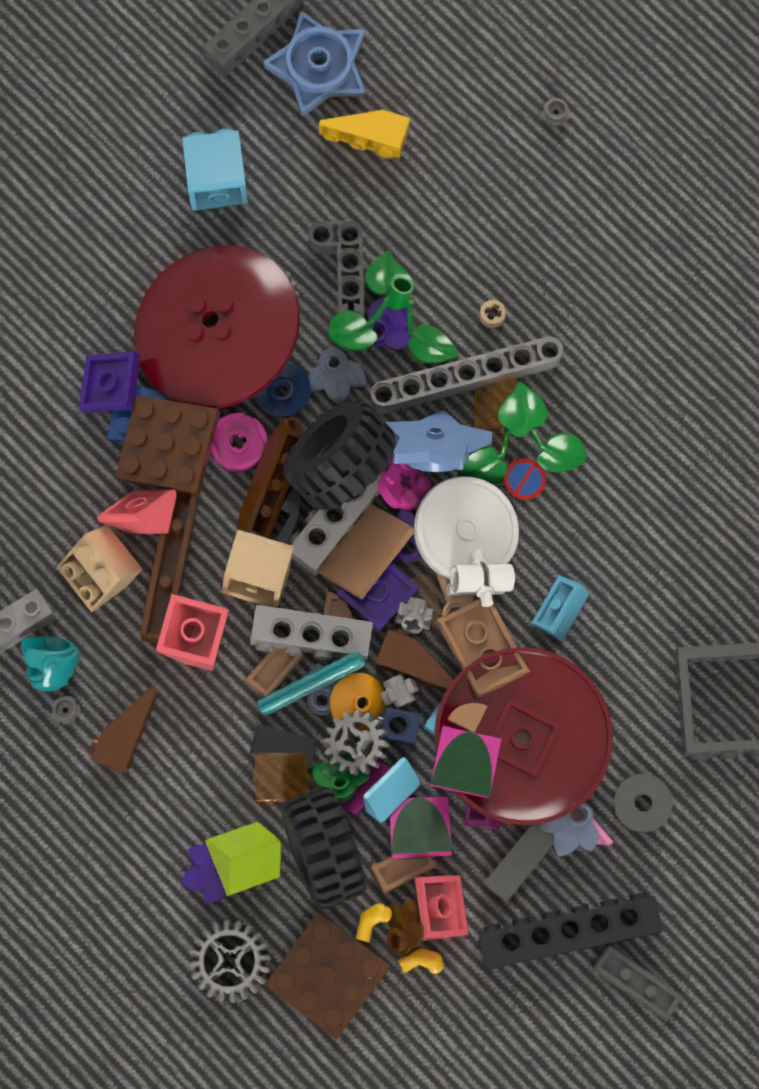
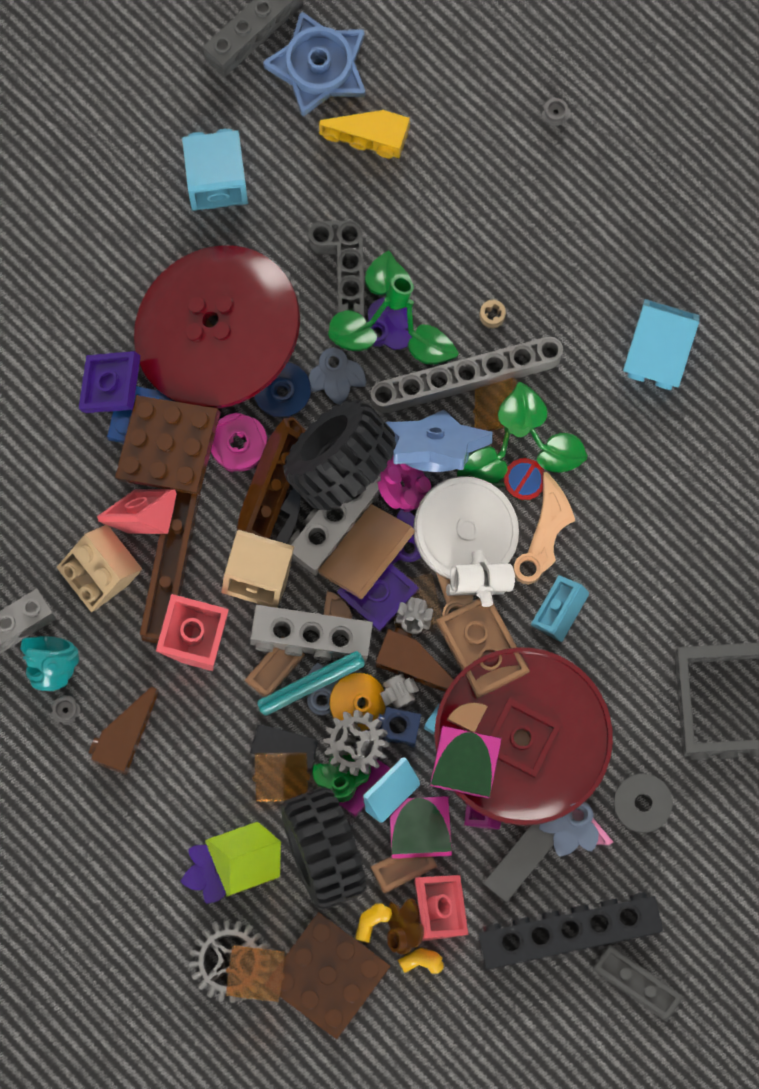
none -> clear orange piece [226,945,285,1002]
none -> light nougat piece [513,472,575,584]
none -> medium azure slope [623,299,699,390]

